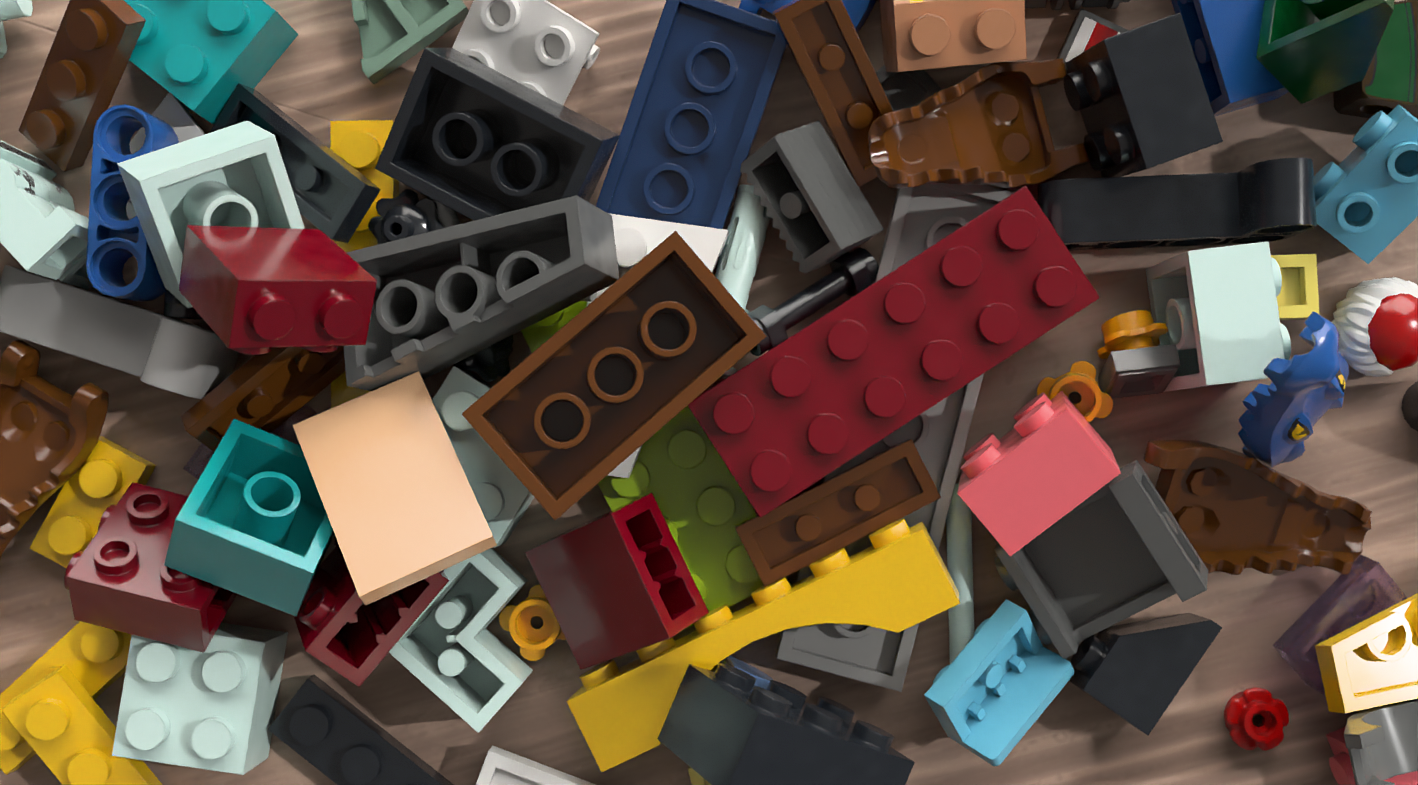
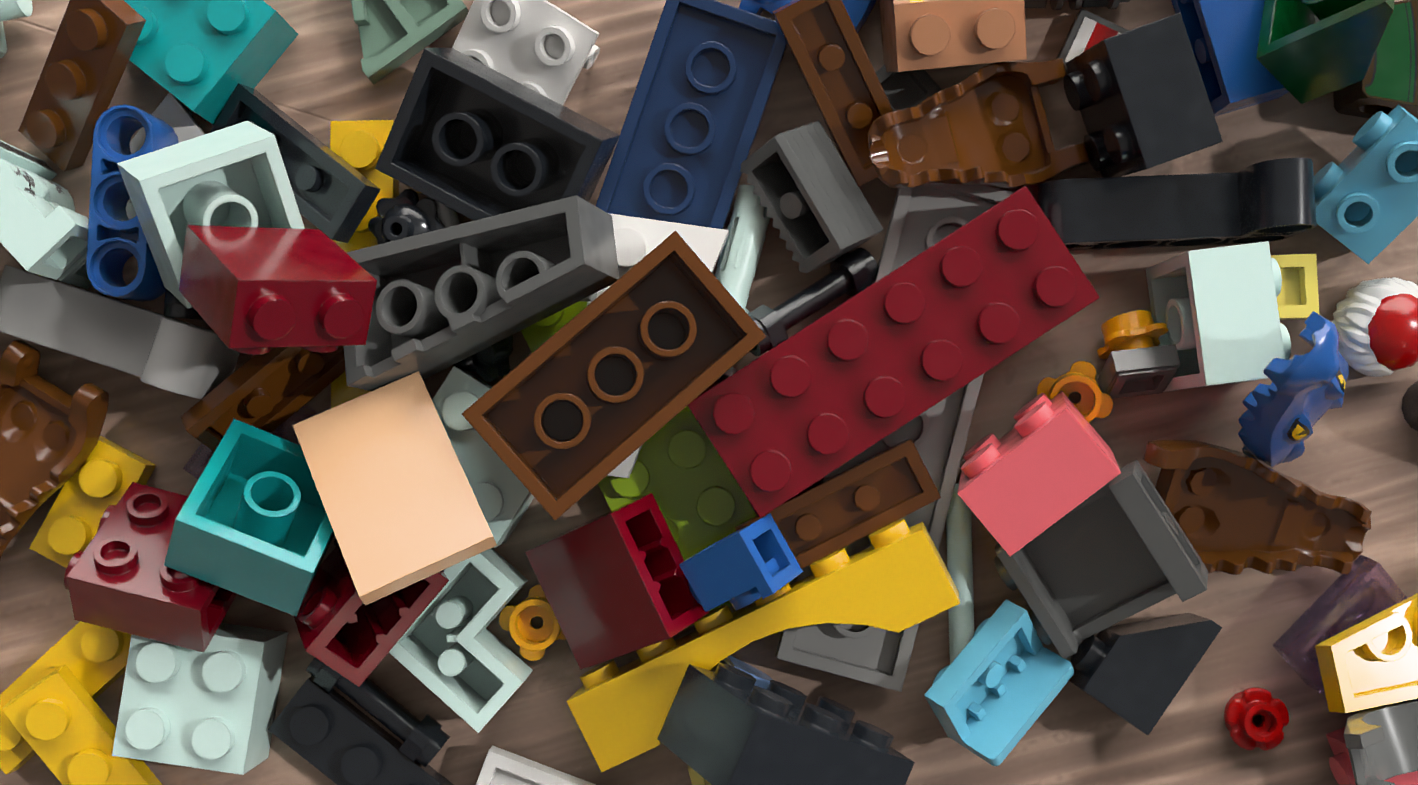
none -> black bar [306,658,451,768]
none -> blue brick [679,513,803,612]

